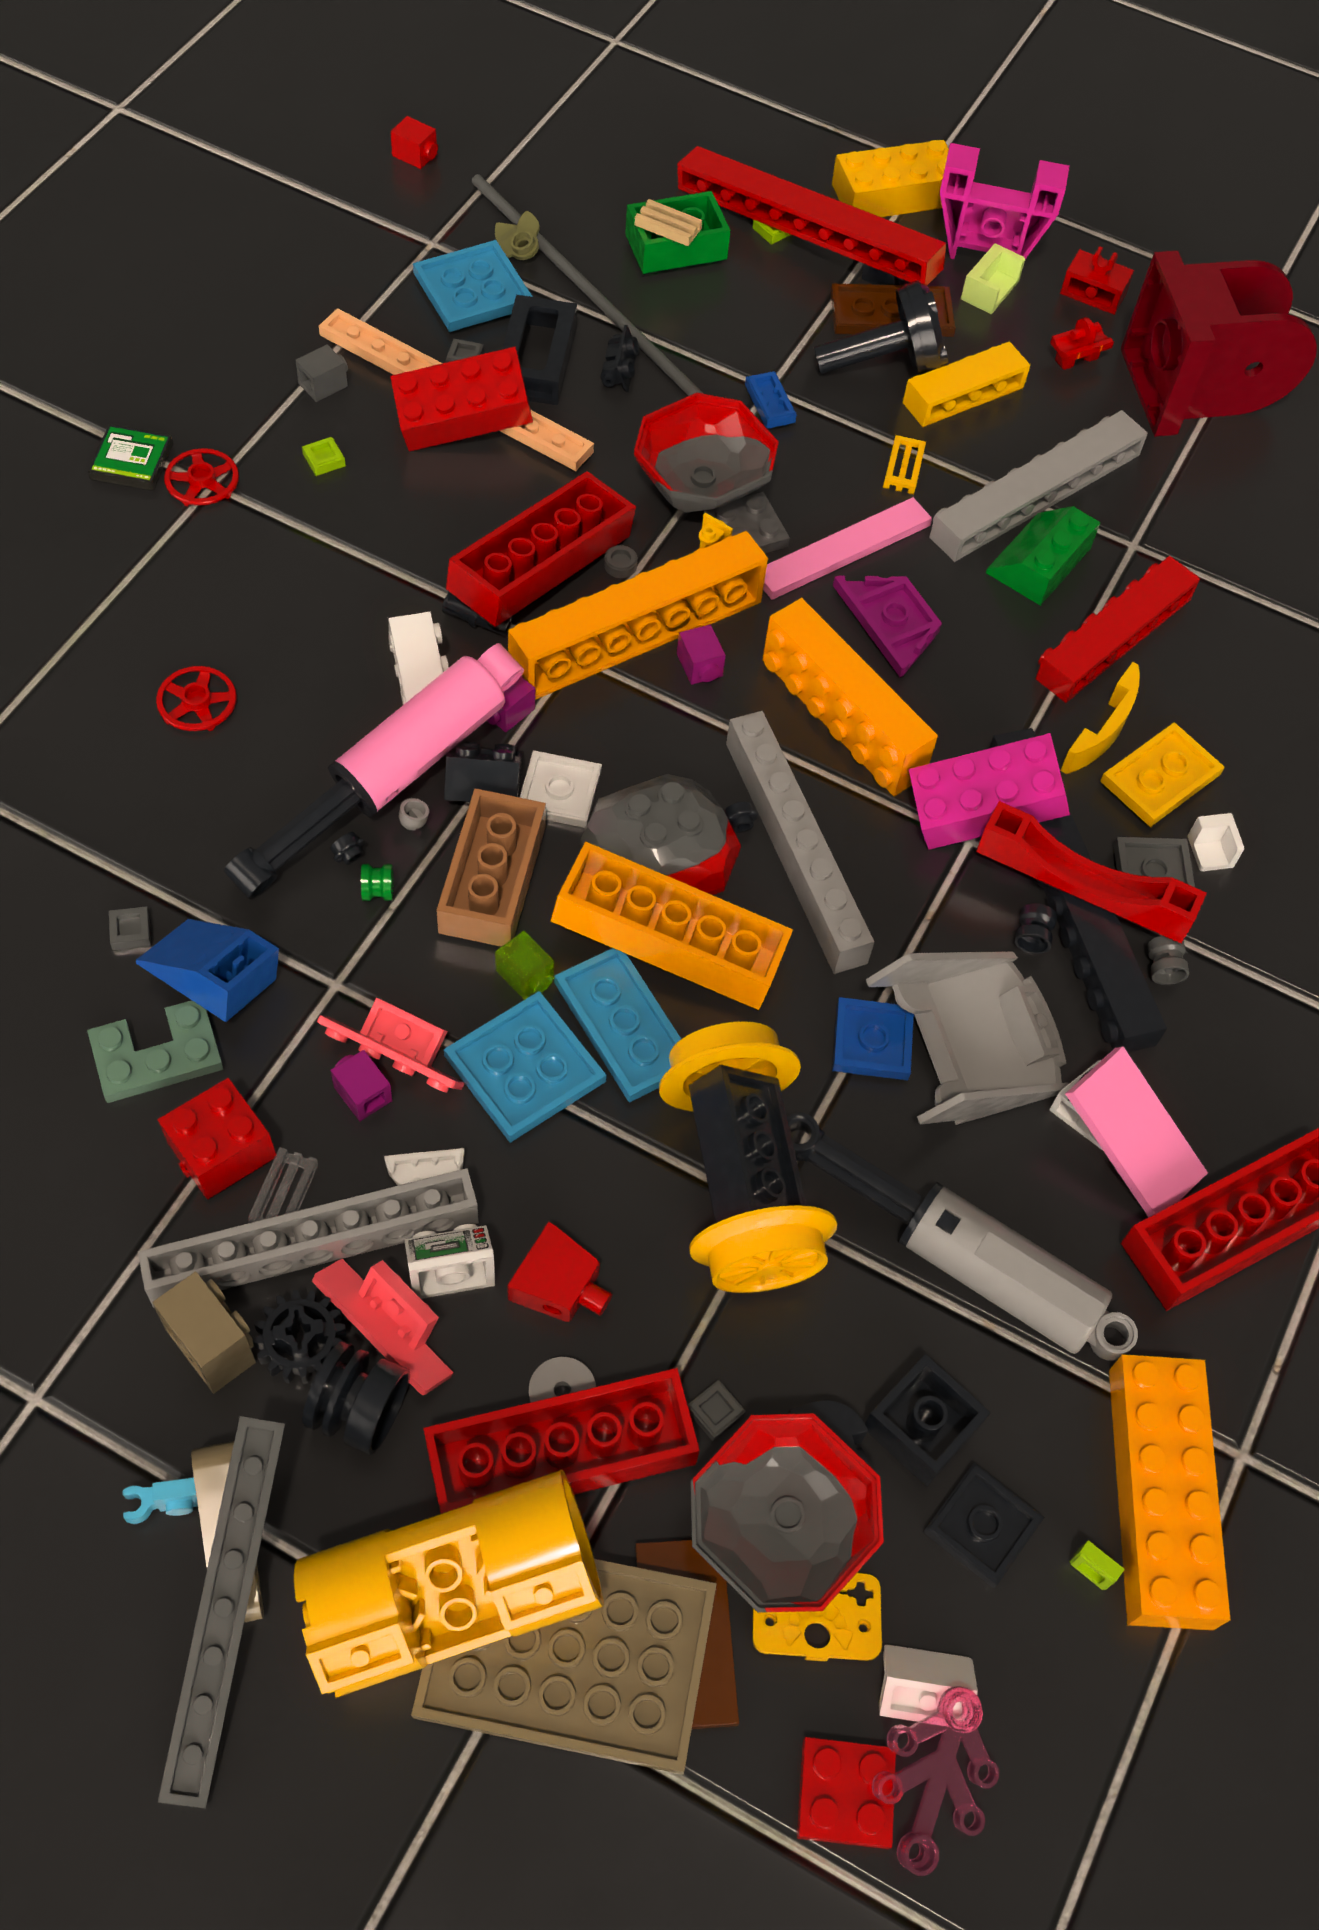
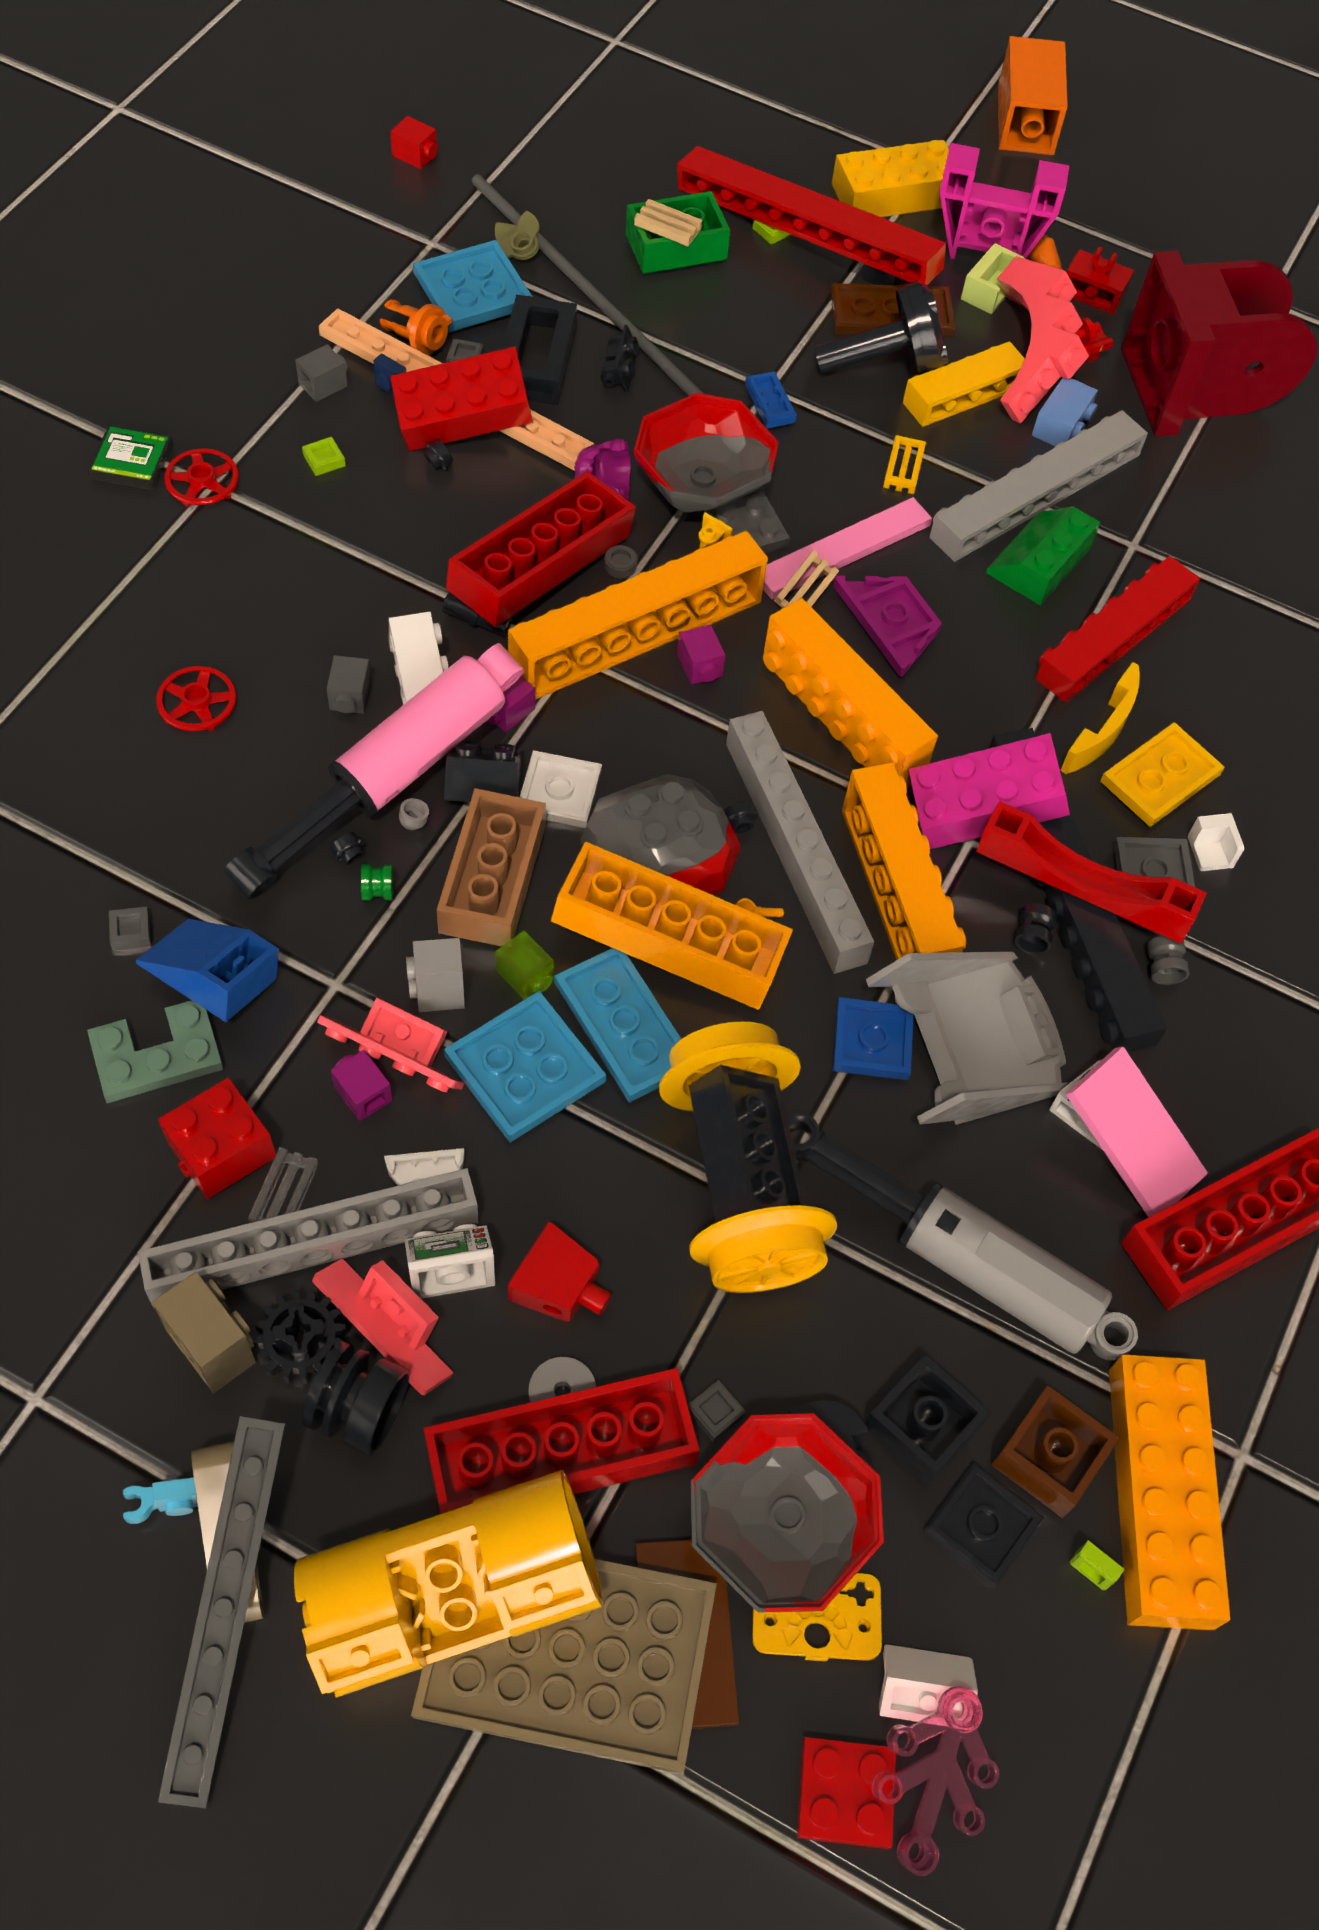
none -> dark grey brick [326,655,371,714]
none -> dark blue plate [373,353,406,394]
none -> orange piece [380,299,453,356]
none -> light grey brick [406,938,465,1012]
none -> black plate [424,439,453,471]
none -> magenta hair [574,438,632,499]
none -> light orange hand [735,898,784,917]
none -> tan tile [773,550,839,608]
none -> light orange brick [842,762,966,960]
none -> reddish brown brick [992,1385,1120,1518]
none -> coral arch [997,256,1089,424]
none -> orange brick [998,36,1068,155]
none -> orange cone [1028,234,1063,270]
none -> medium blue brick [1032,378,1098,446]

